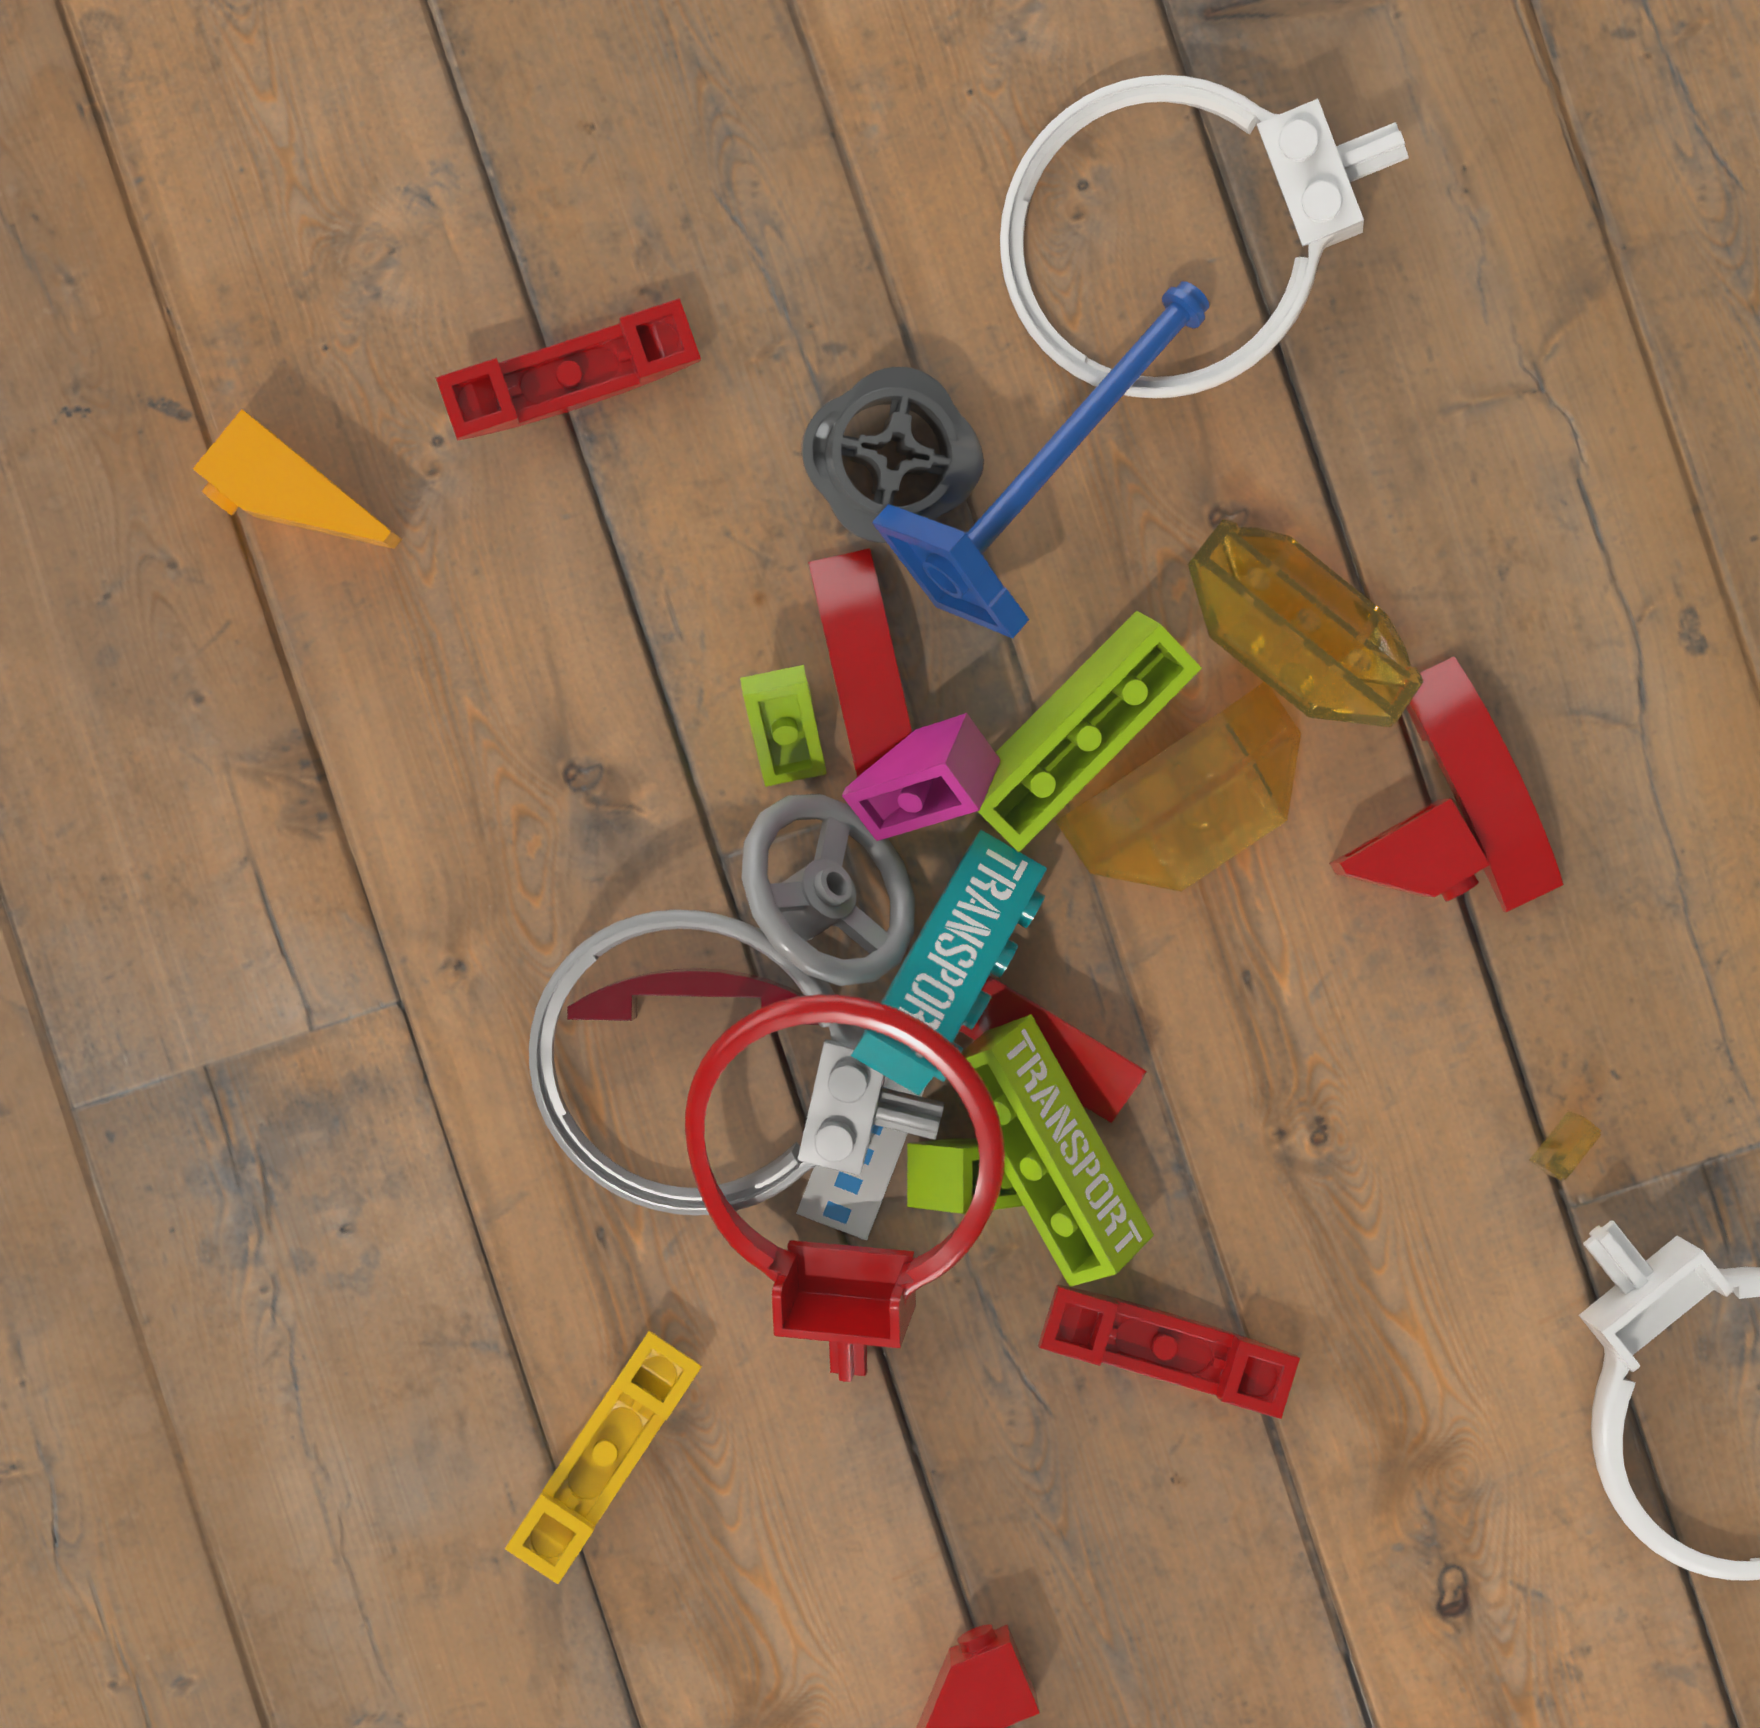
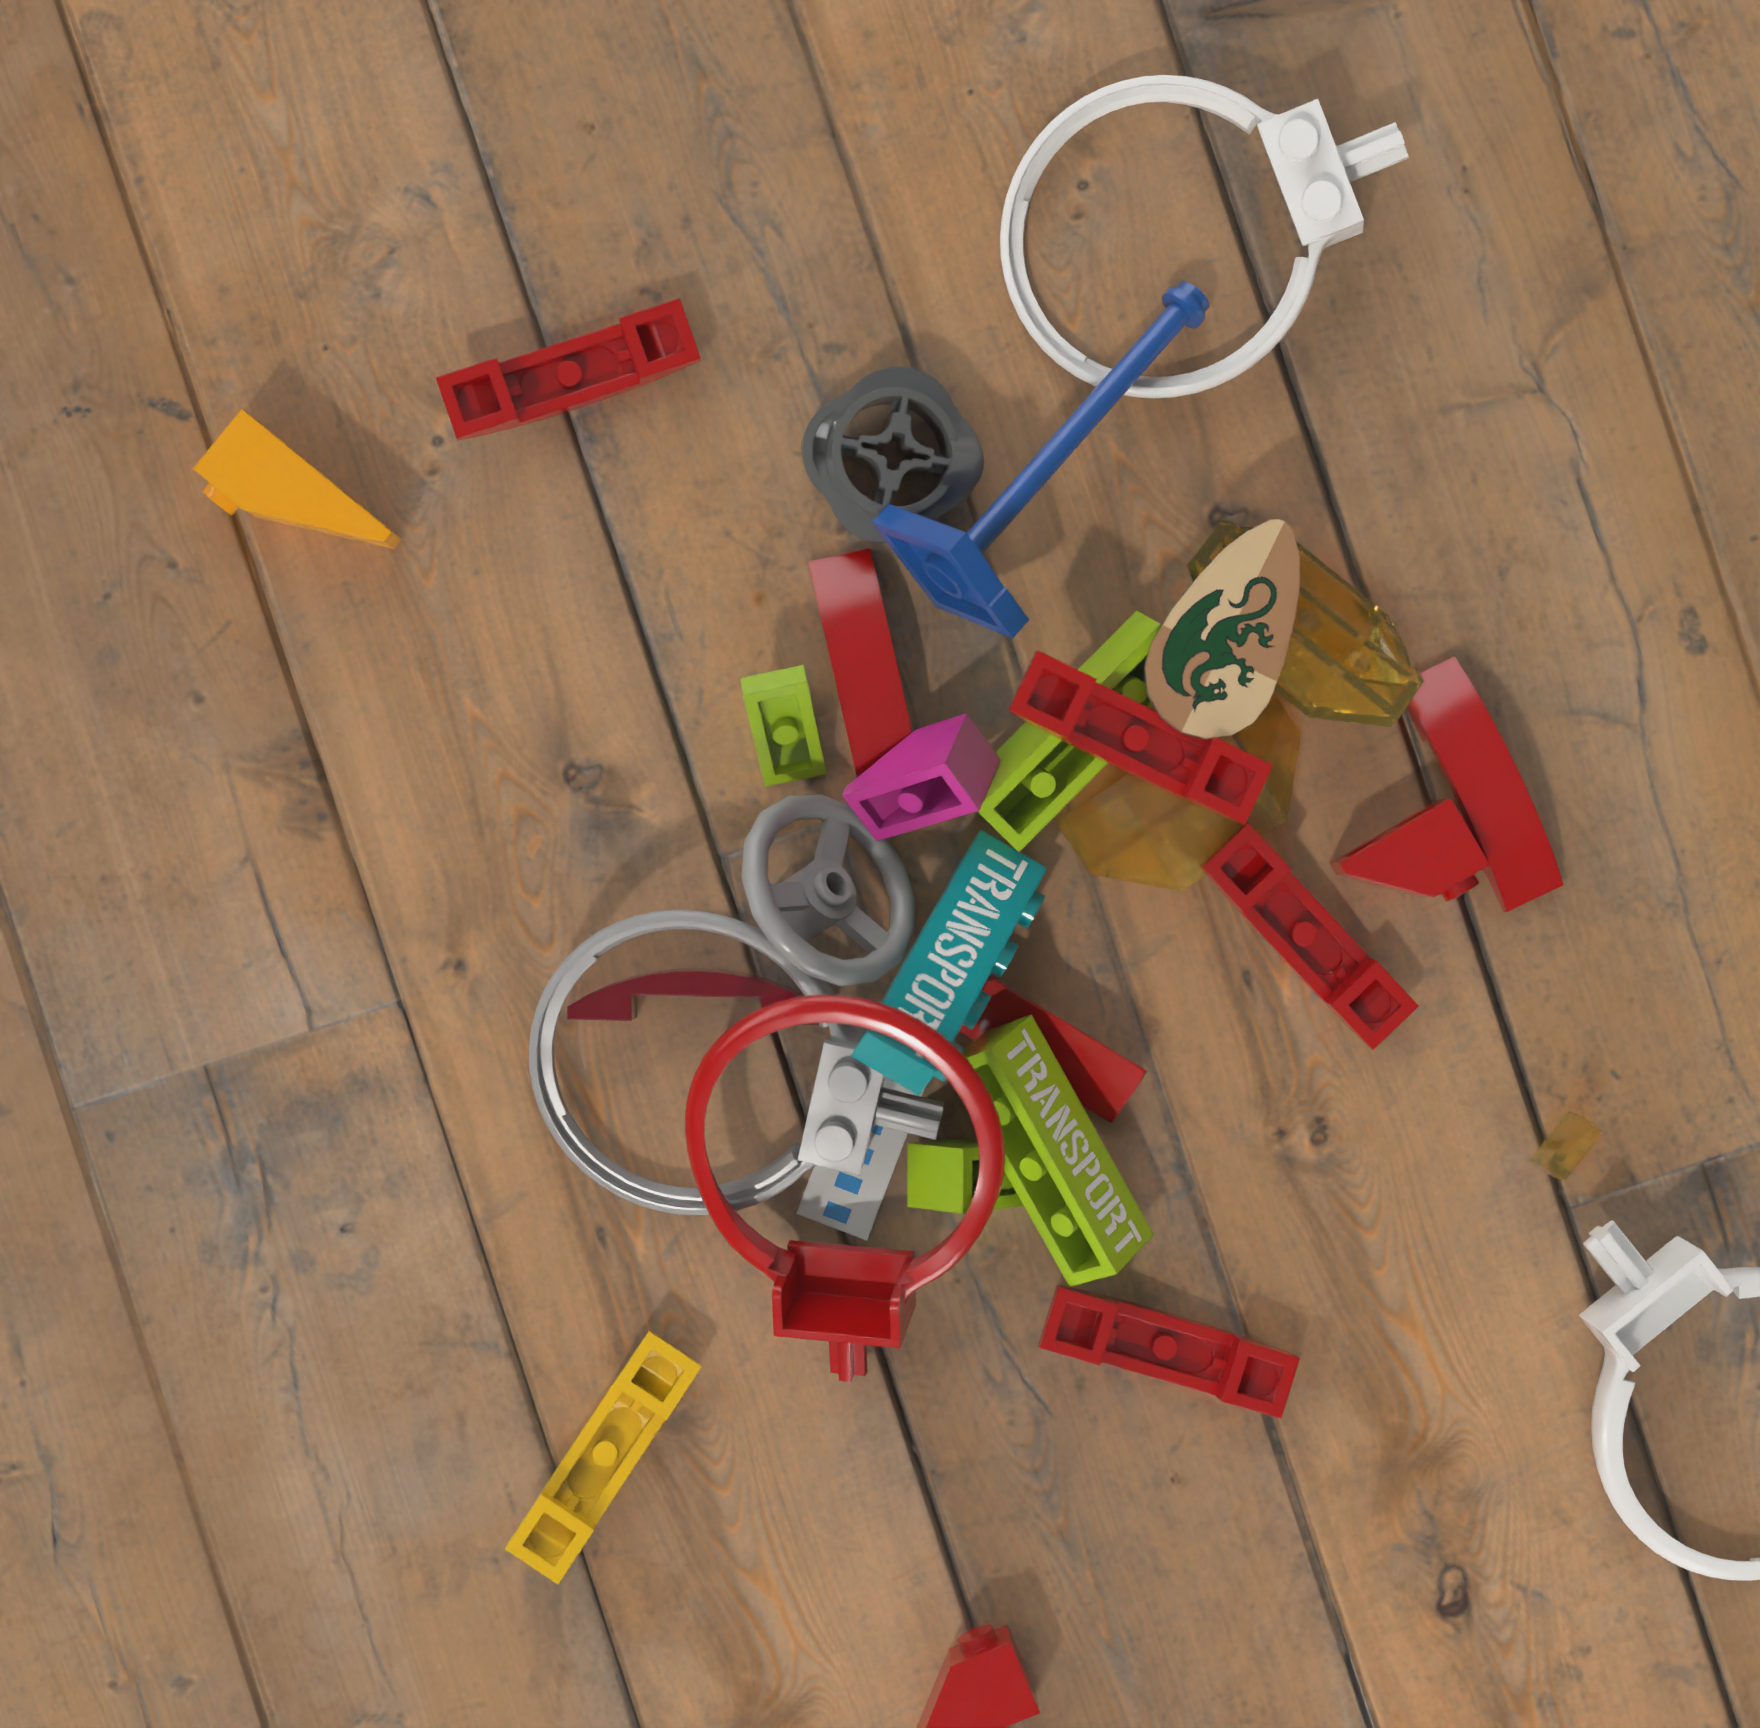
none -> red slope [1007,650,1273,825]
none -> shield [1143,519,1300,739]
none -> red slope [1200,822,1419,1050]

